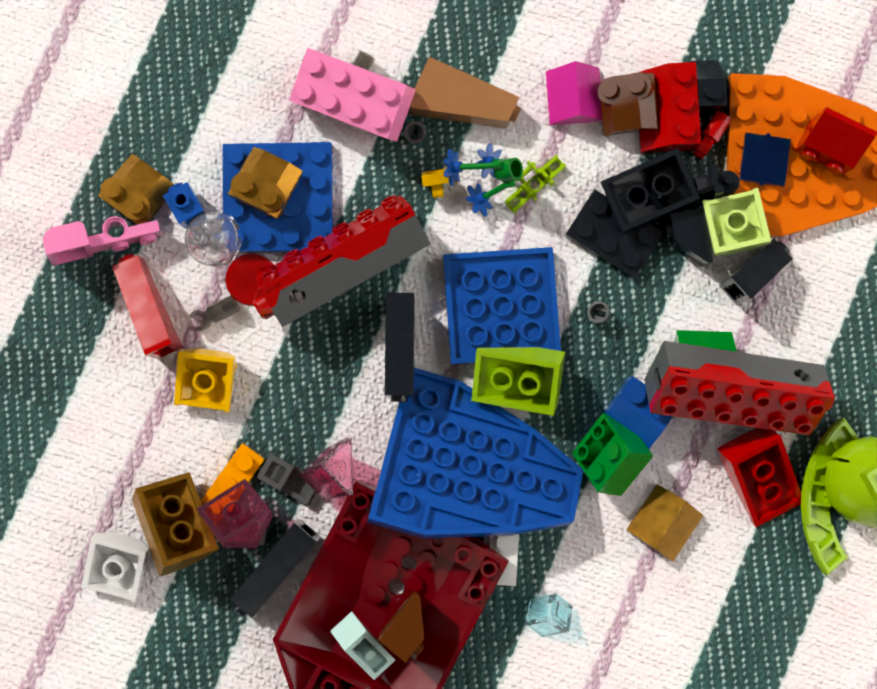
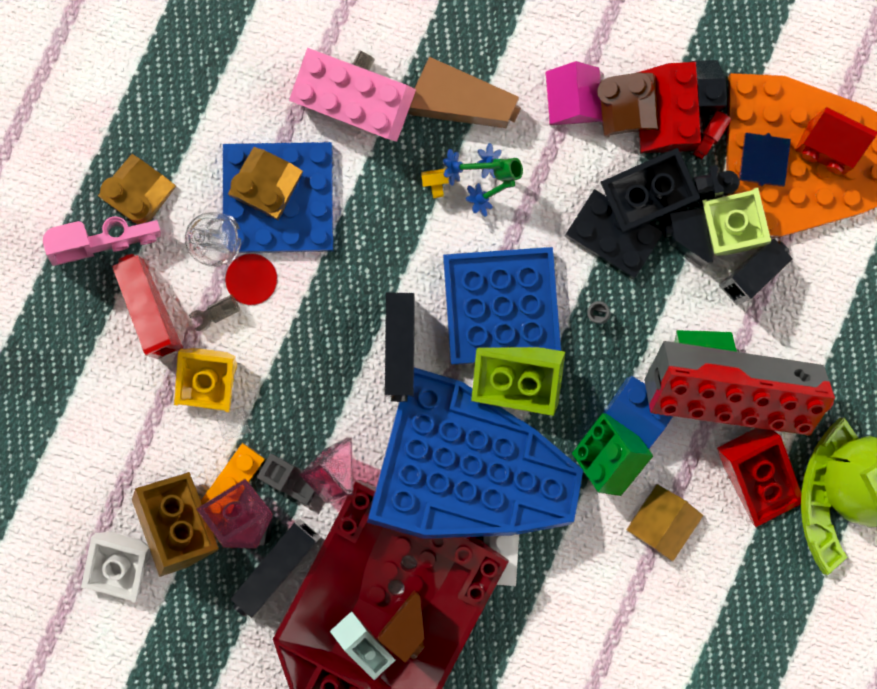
blue brick [163,182,209,229] -> none
piece [253,195,431,327] -> none
dark grey hinge [404,121,427,144] -> none
lime piece [504,155,566,214] -> none
clear light blue panel [526,593,573,637] -> none

